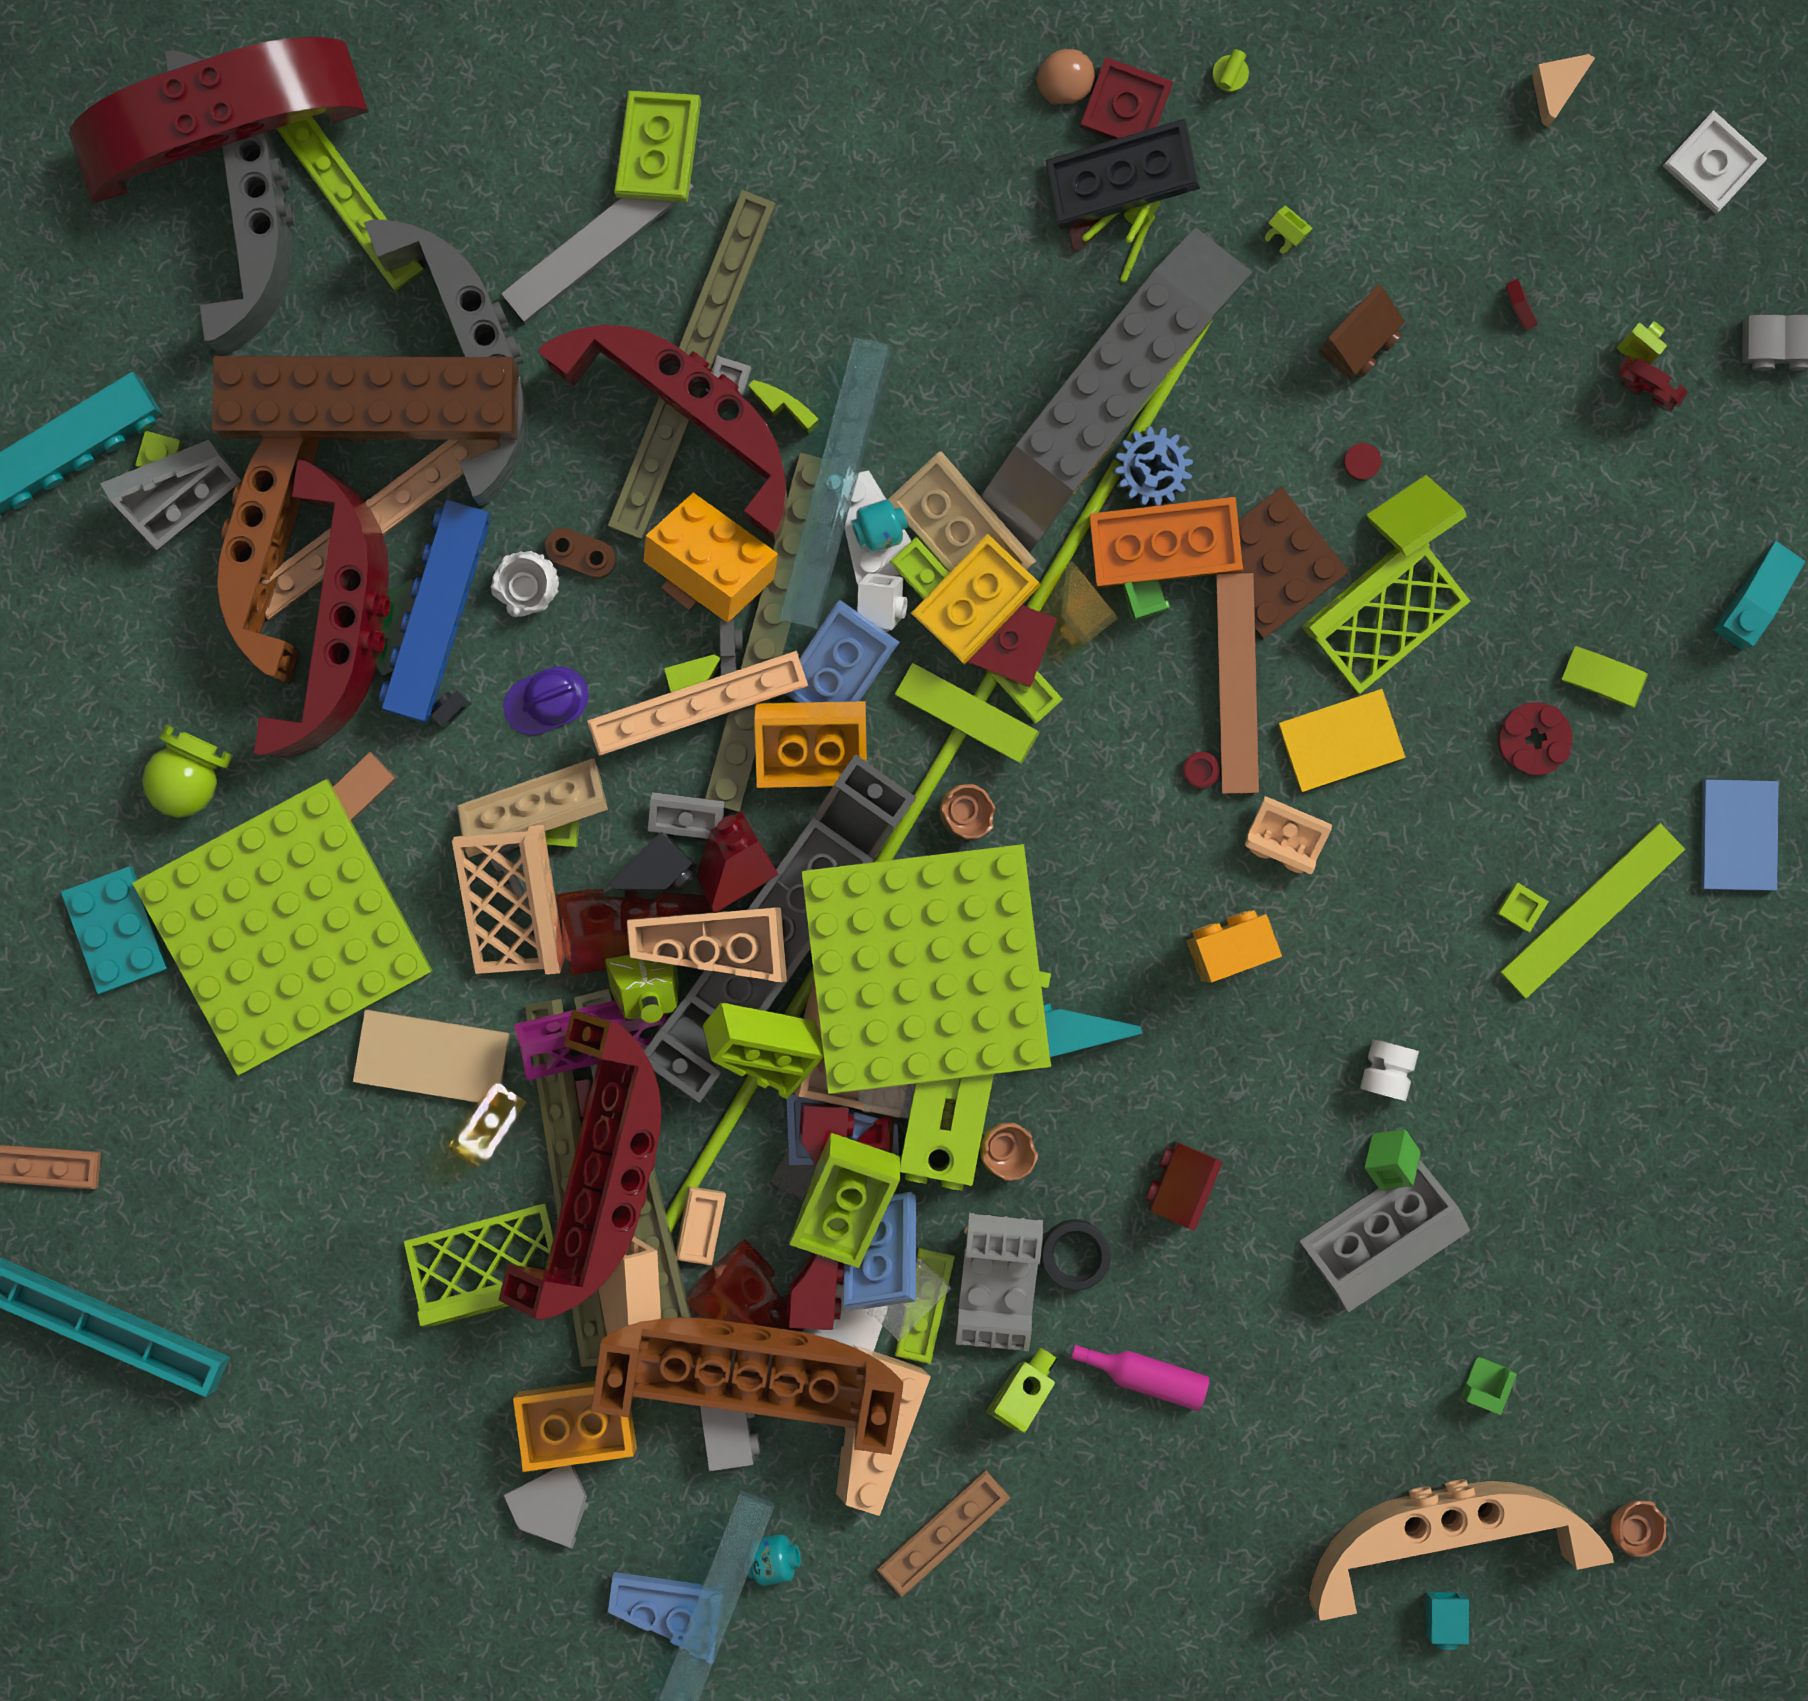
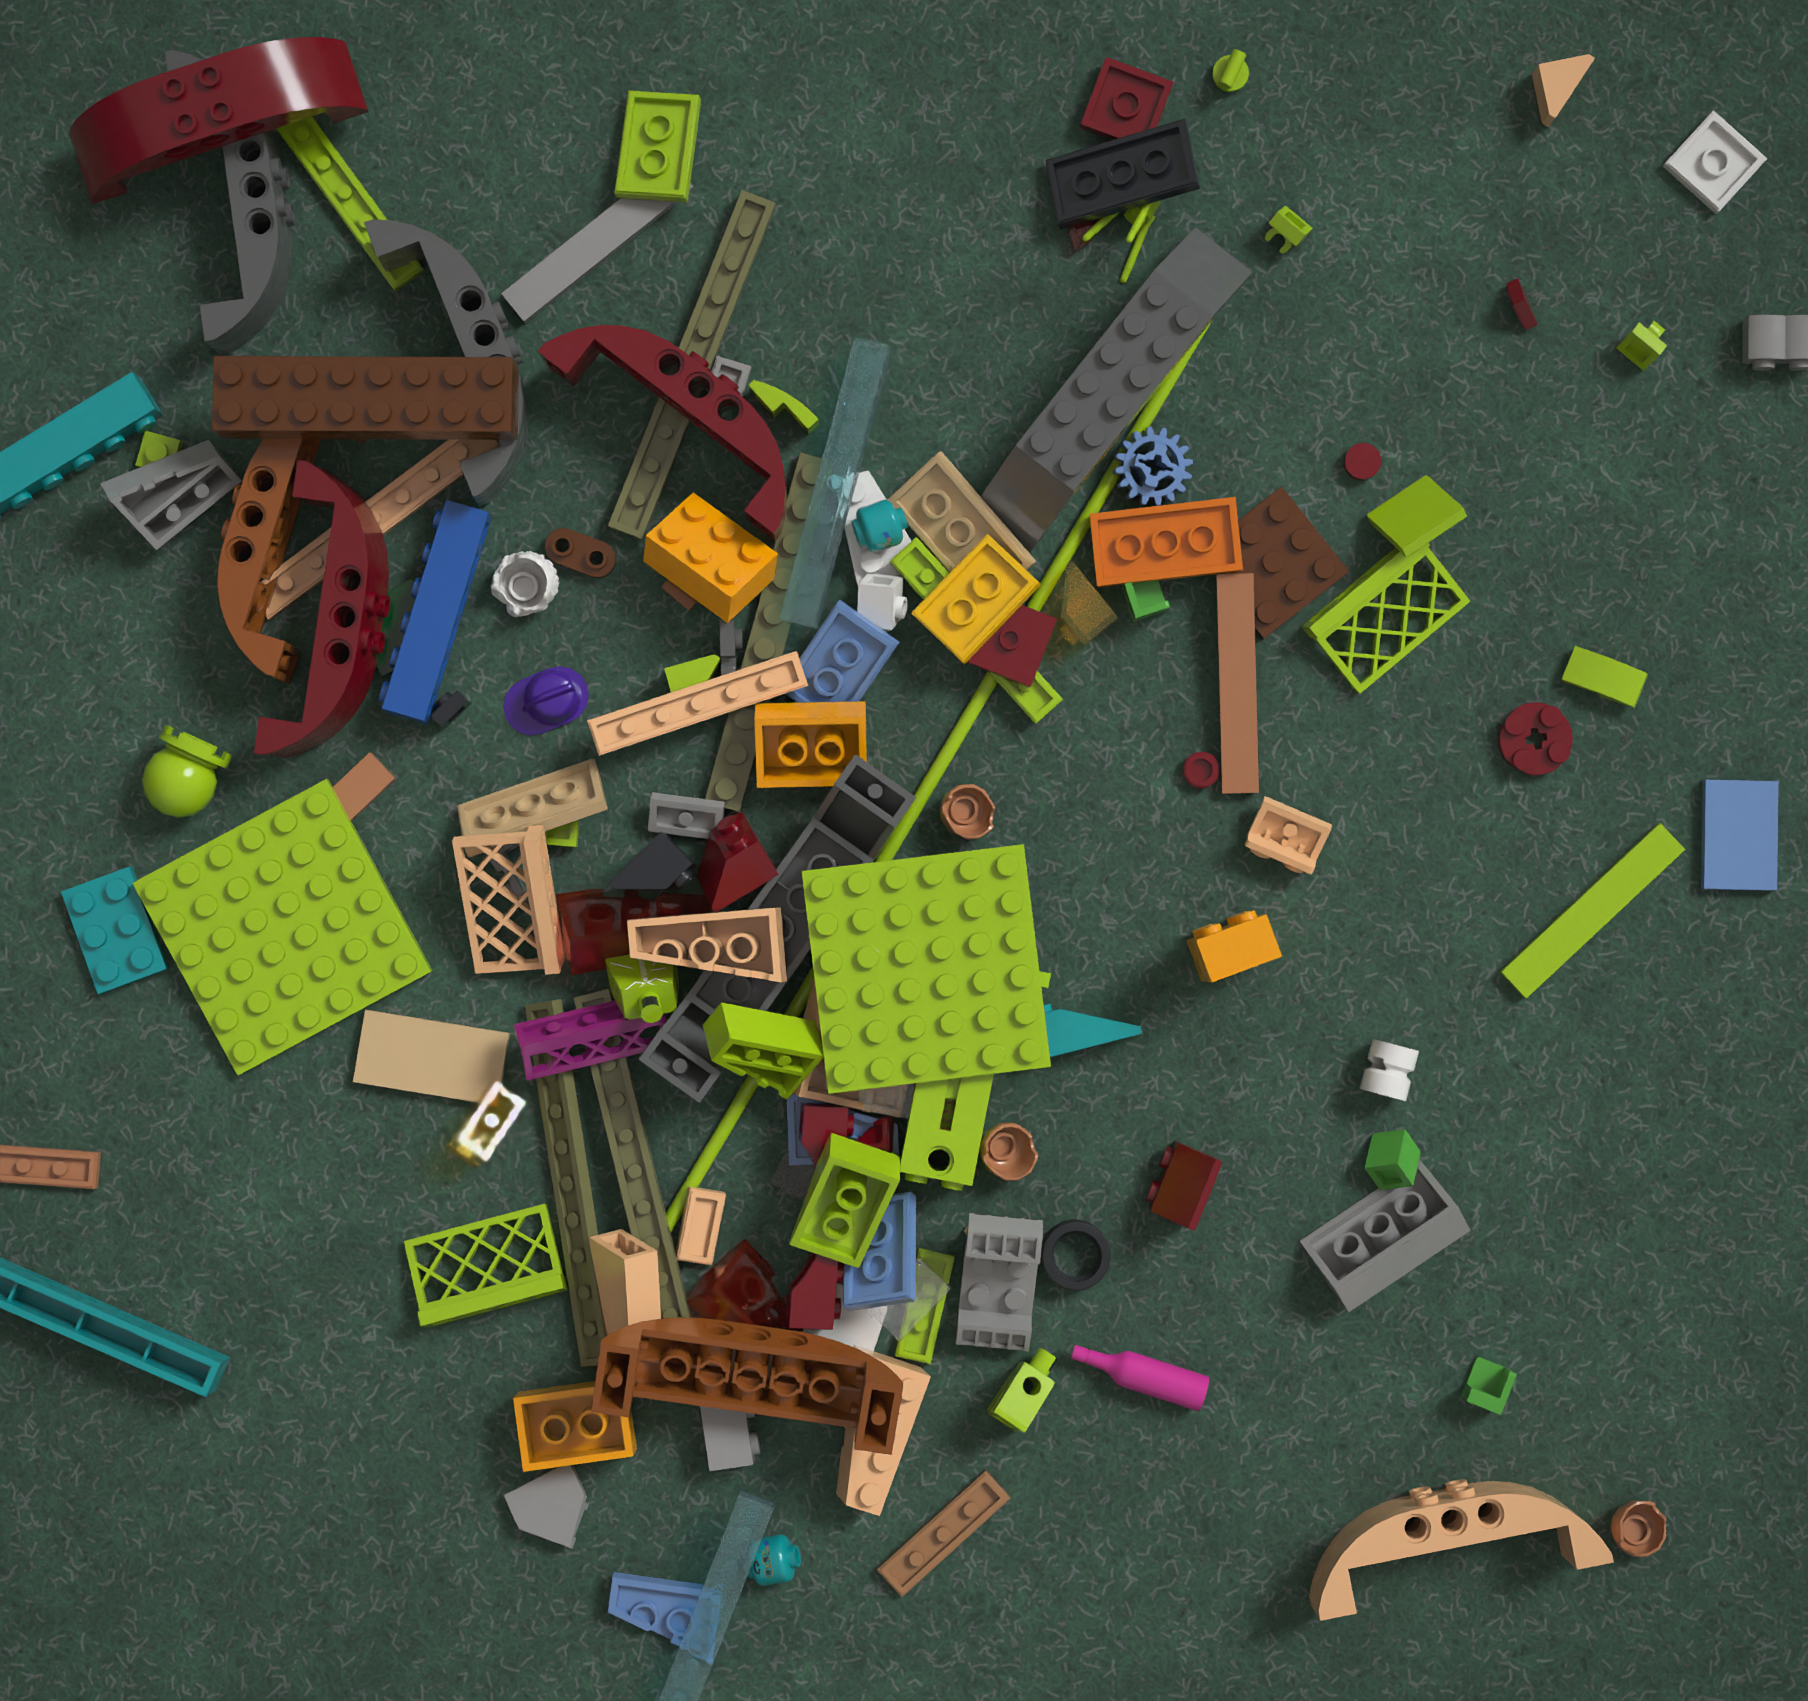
dark red slope [498,1010,661,1320] -> none
dark red tile [574,1079,591,1117] -> none
lime tile [895,663,1039,765] -> none
nougat hair [1036,49,1096,105] -> none
yellow tile [1277,689,1406,793] -> none
reddish brown slope [1319,284,1405,381] -> none
teal brick [1426,1592,1469,1650] -> none
lime plate [1496,882,1549,933] -> none
dark red plate [1617,355,1688,413] -> none
teal slope [1712,541,1805,650] -> none

